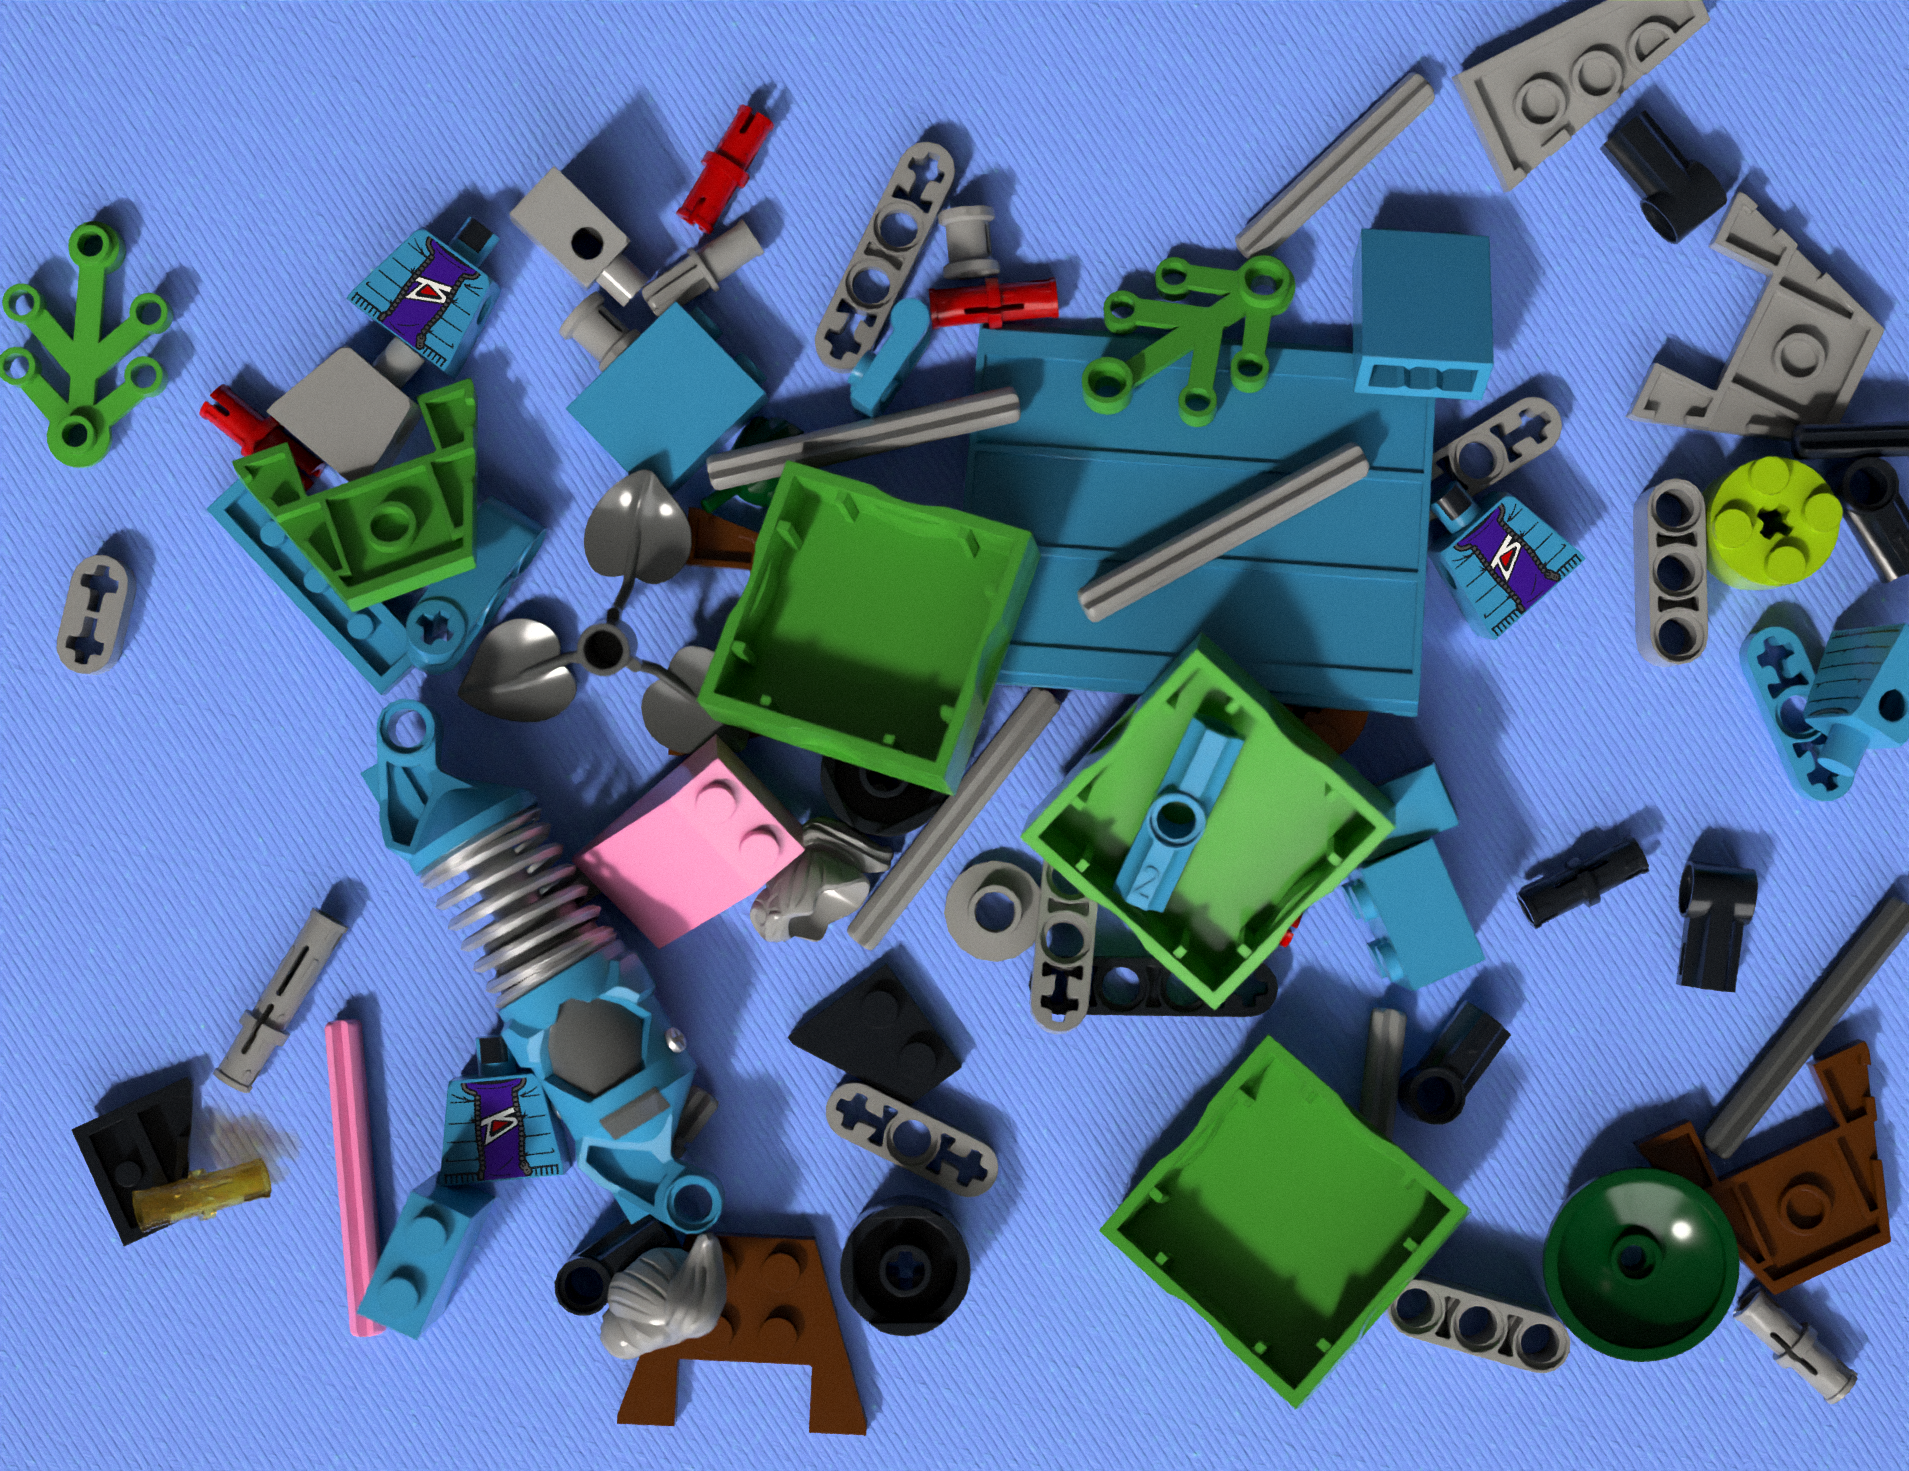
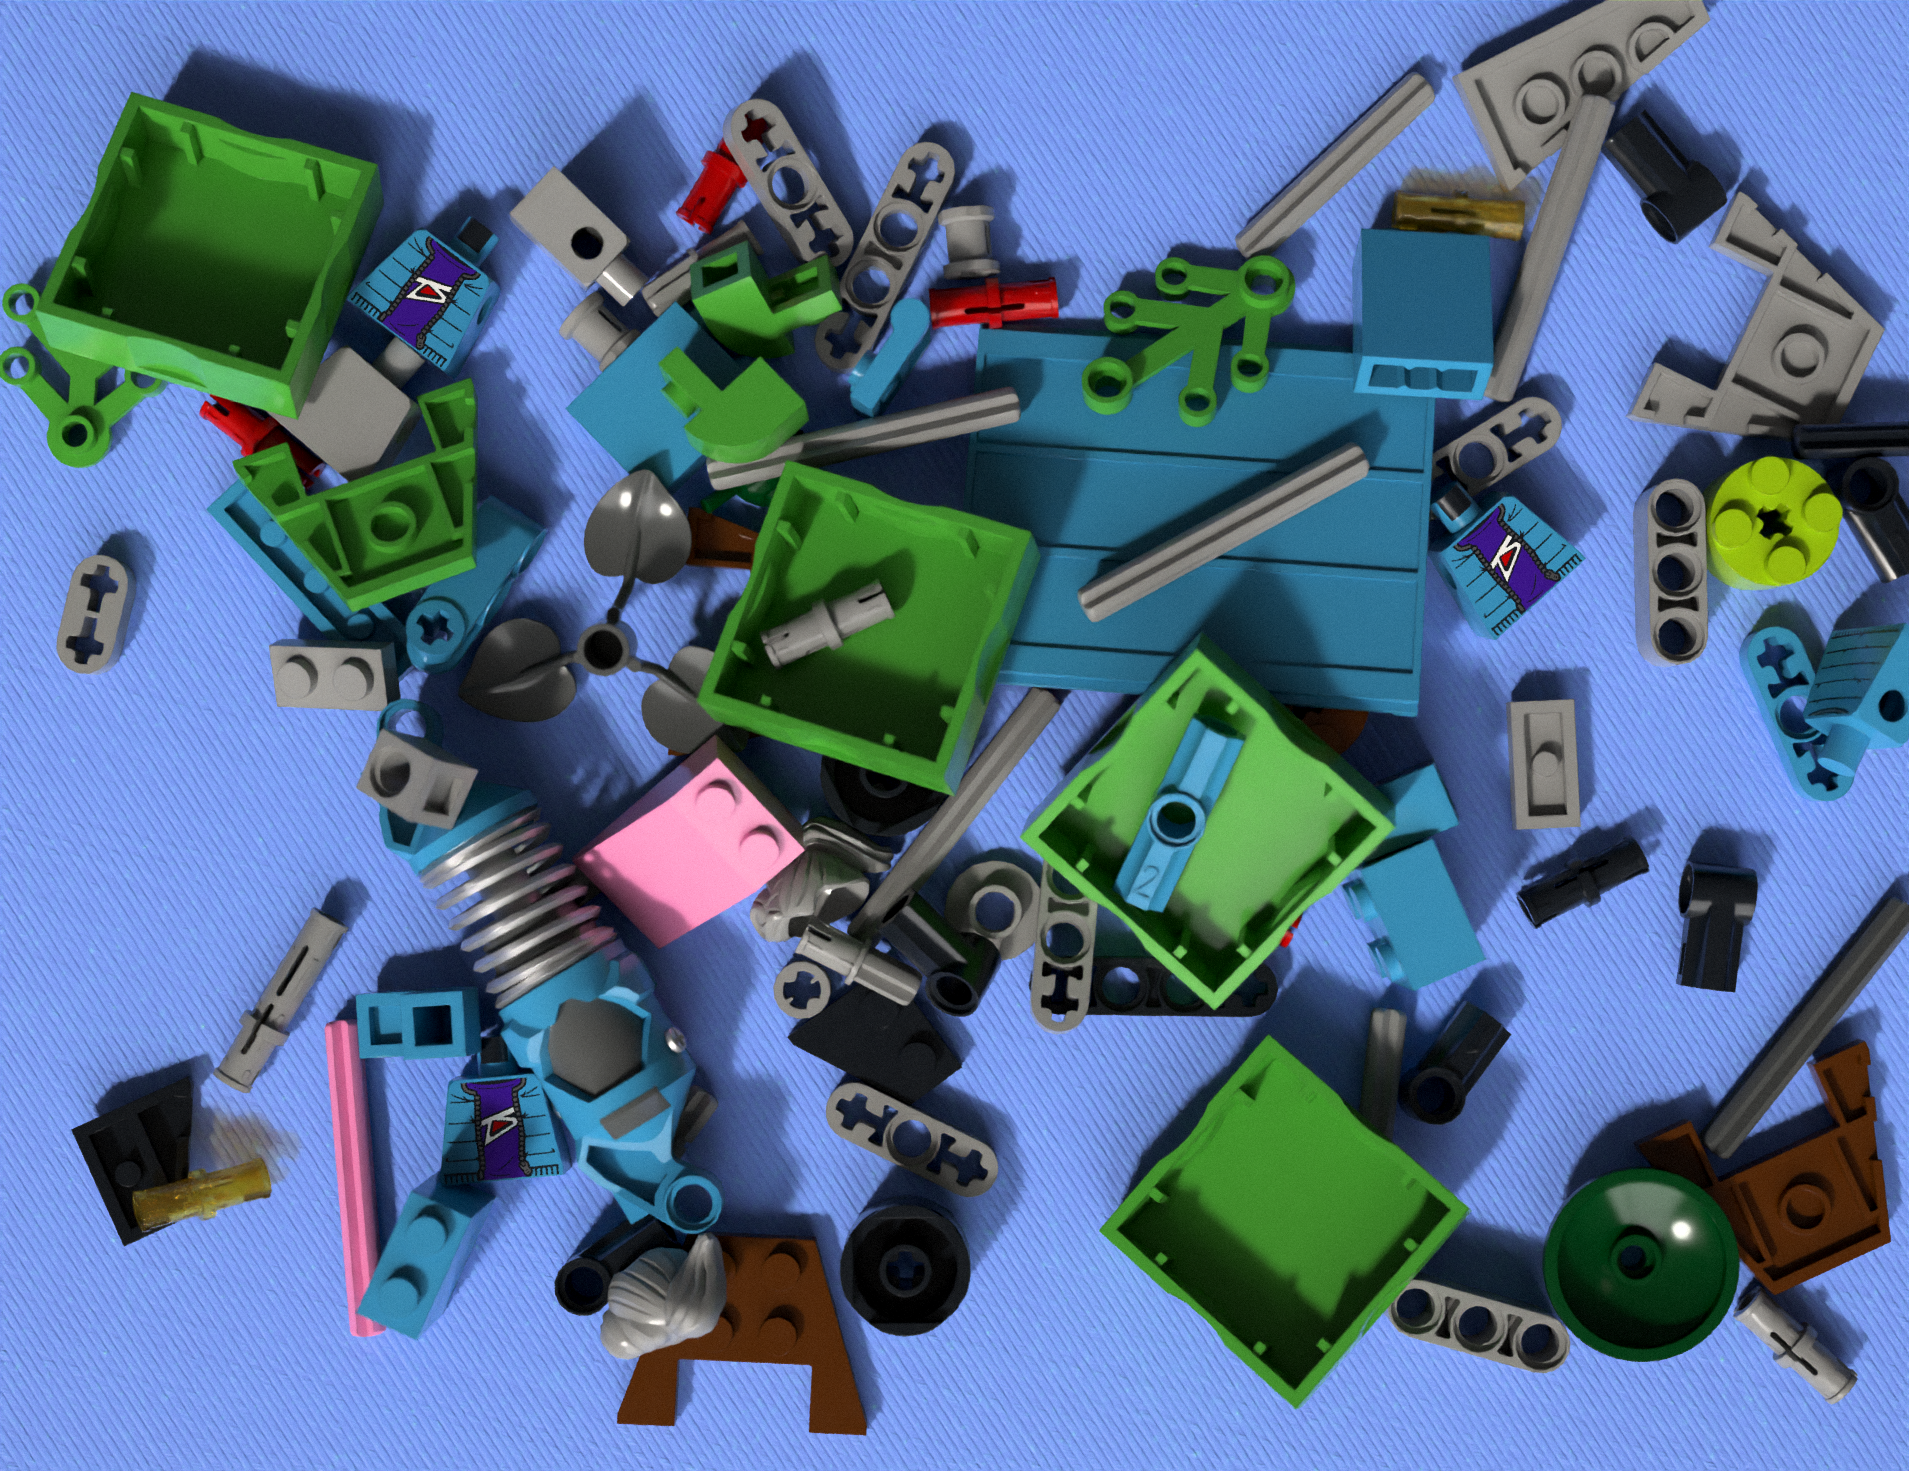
none -> bright green tile [35,92,384,420]
none -> light grey plate [269,639,401,711]
none -> light grey brick [356,728,478,830]
none -> dark azure brick [356,986,482,1060]
none -> bright green brick [658,346,809,464]
none -> bright green brick [690,240,843,359]
none -> light grey beam [723,99,854,267]
none -> light grey pin [760,578,896,670]
none -> light grey bush [773,960,832,1019]
none -> light grey axle [795,915,923,1005]
none -> black piece [875,888,1002,1017]
none -> clear yellow pin [1391,190,1525,241]
none -> light grey axle [1484,94,1615,402]
none -> light grey plate [1506,699,1581,830]

